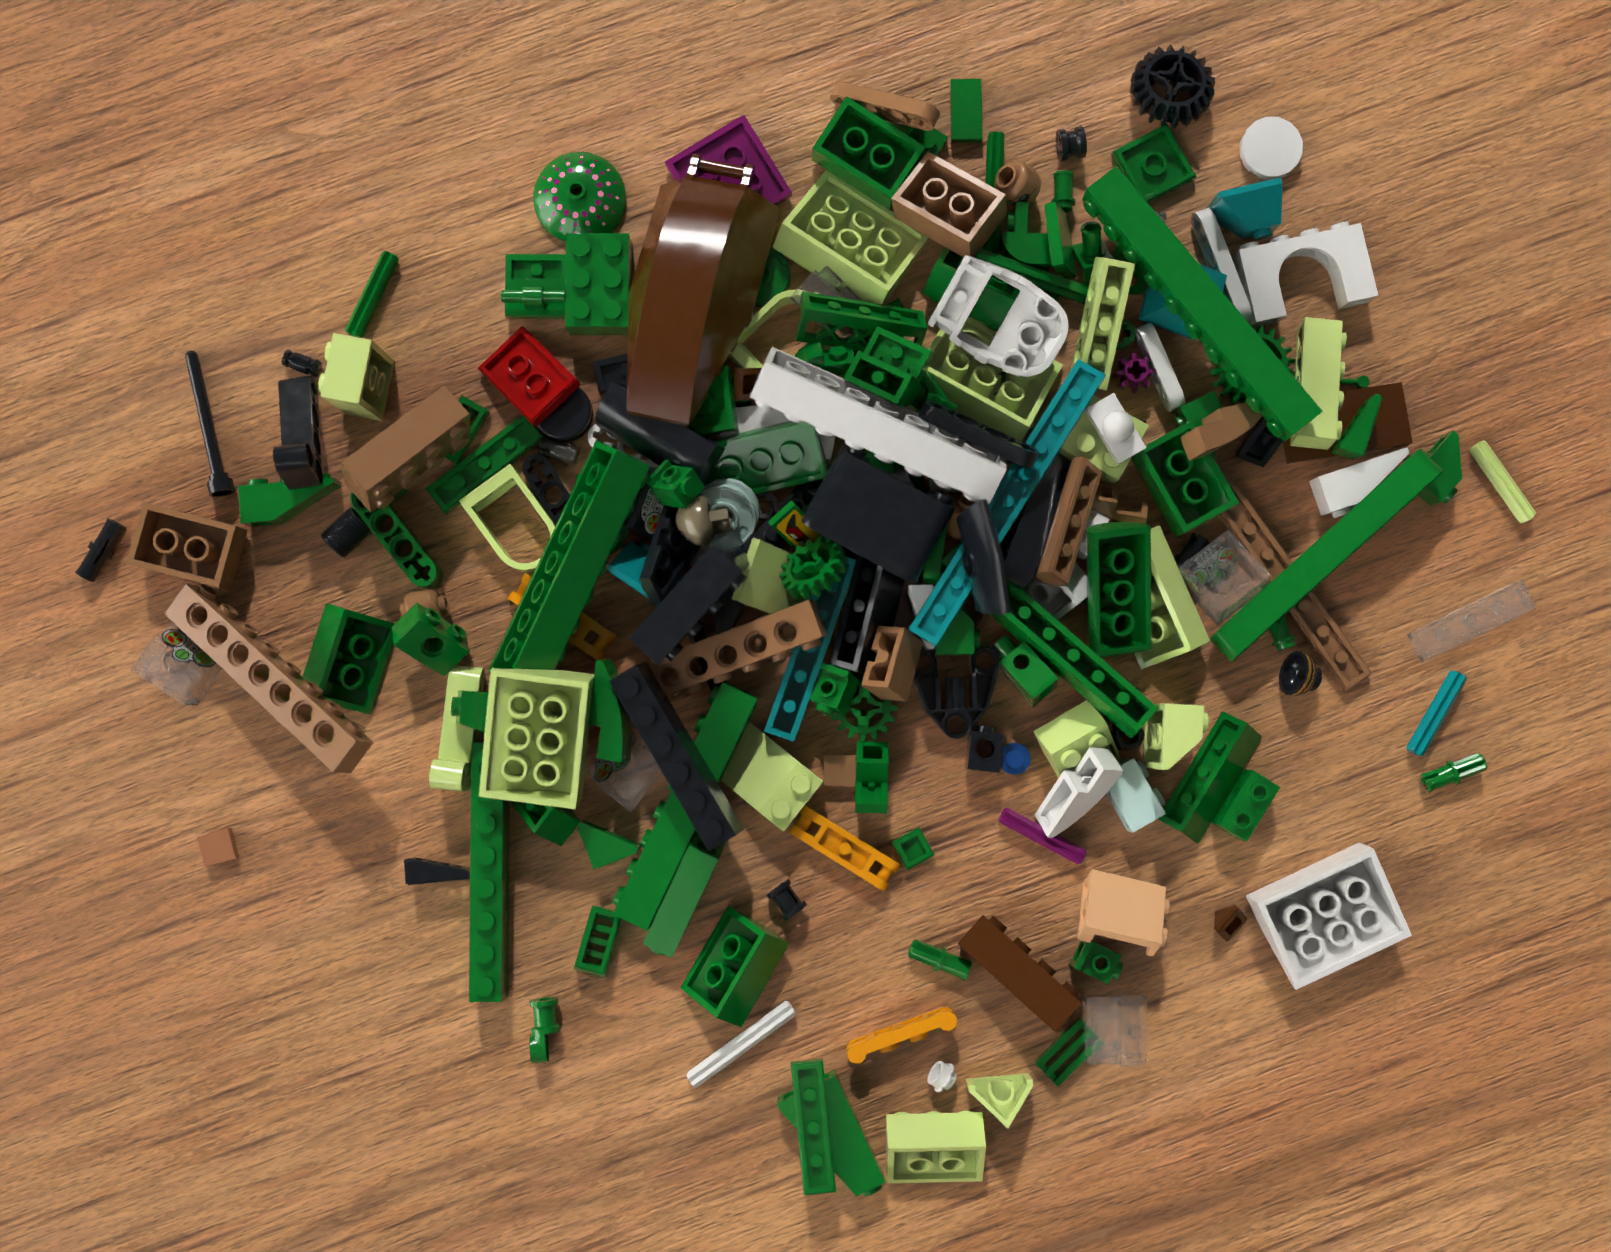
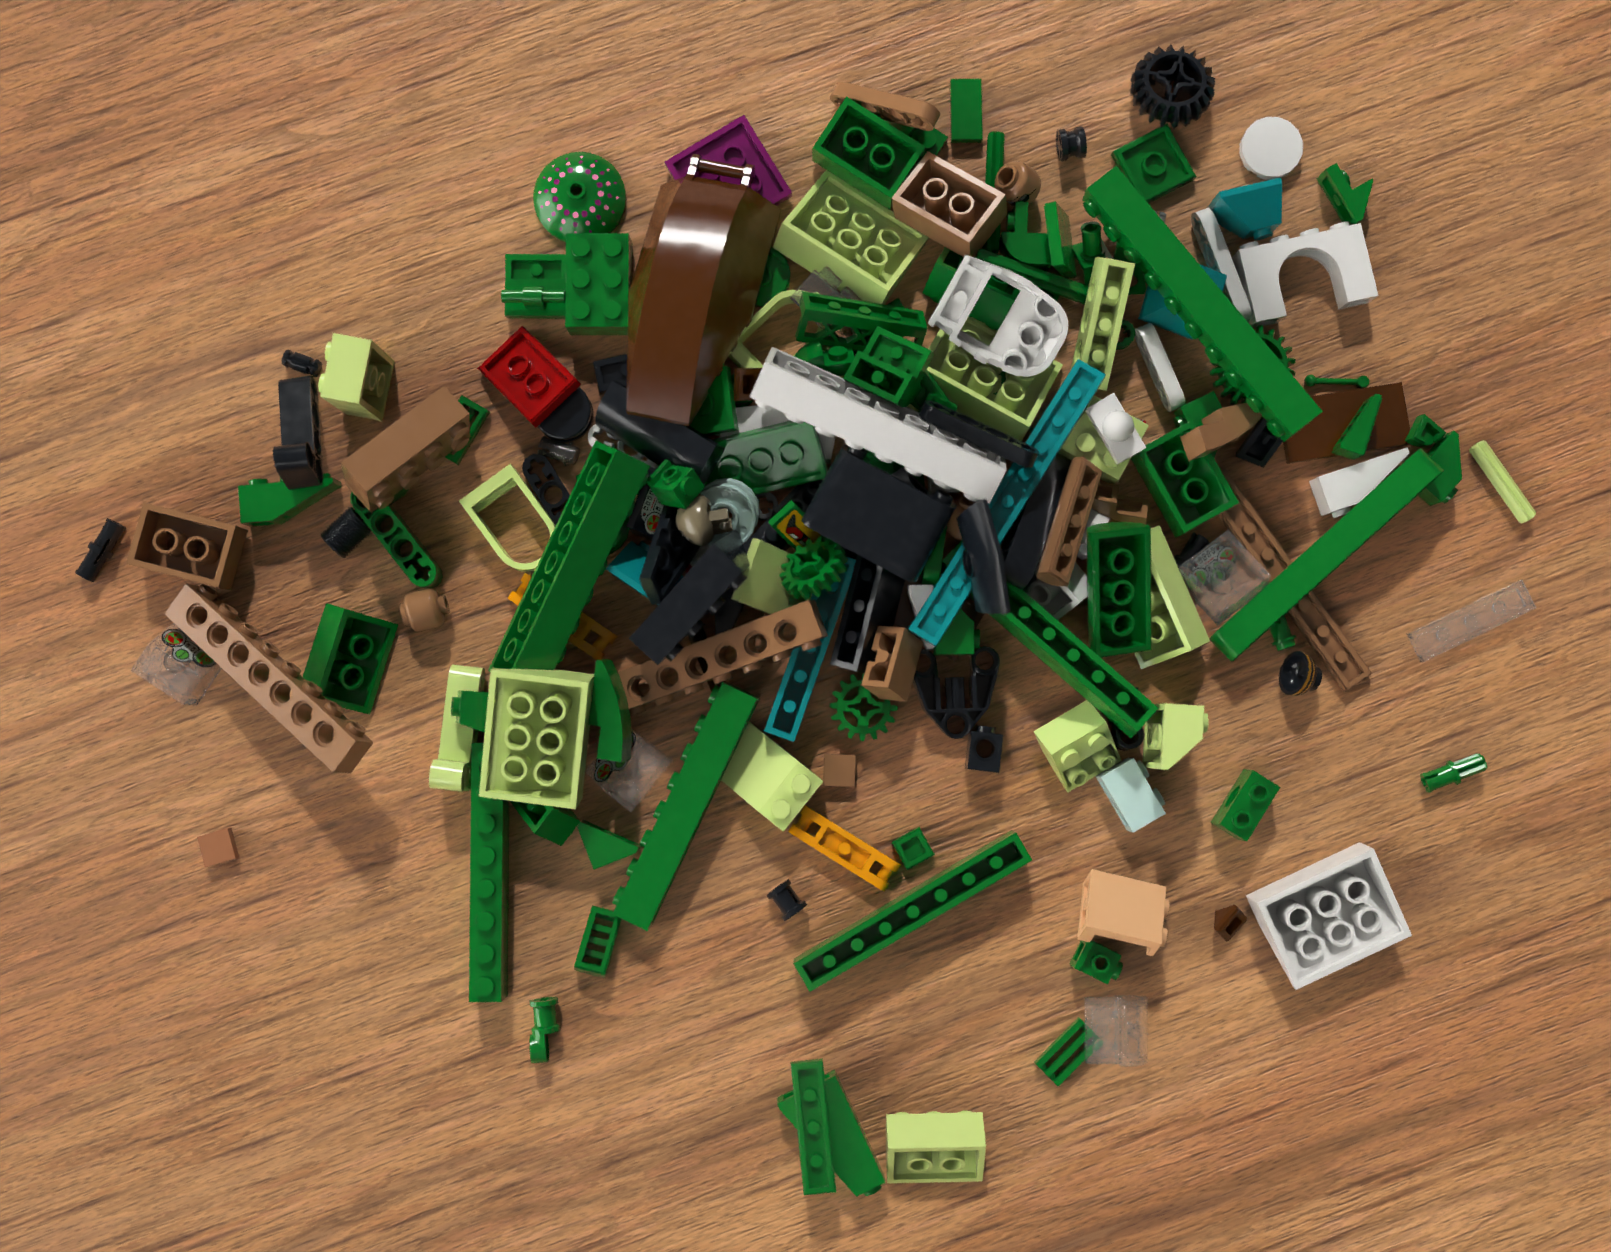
black piece [185,350,235,497] -> none
green axle [345,251,399,338] -> none
green brick [392,602,469,676] -> none
black slope [404,857,470,885] -> none
green tile [426,415,545,515] -> none
black brick [609,662,744,851] -> none
green slope [643,832,728,958] -> none
green slope [680,905,790,1027] -> none
white axle [686,1001,796,1088] -> none
green brick [809,663,860,717] -> none
light orange plate [846,1006,957,1064] -> none
green brick [854,741,889,814] -> none
green axle [908,939,972,981] -> none
white plate [927,1061,956,1093] -> none
reddish brown wedge [958,915,1083,1033] -> none
yellowish green slope [966,1073,1033,1129] -> none
green torso [992,635,1058,708] -> none
magenta axle [998,808,1087,864] -> none
blue plate [1000,743,1030,775] -> none
white slope [1035,747,1124,838] -> none
green pin [1051,170,1076,213] -> none
magenta gear [1113,353,1155,394] -> none
green panel [1158,711,1262,843] -> none
yellowish green brick [1290,317,1347,450] -> none
teal axle [1407,671,1467,756] -> none
none -> green brick [793,830,1032,992]
none -> green slope [1317,163,1374,225]
none -> green tile [1405,414,1446,447]

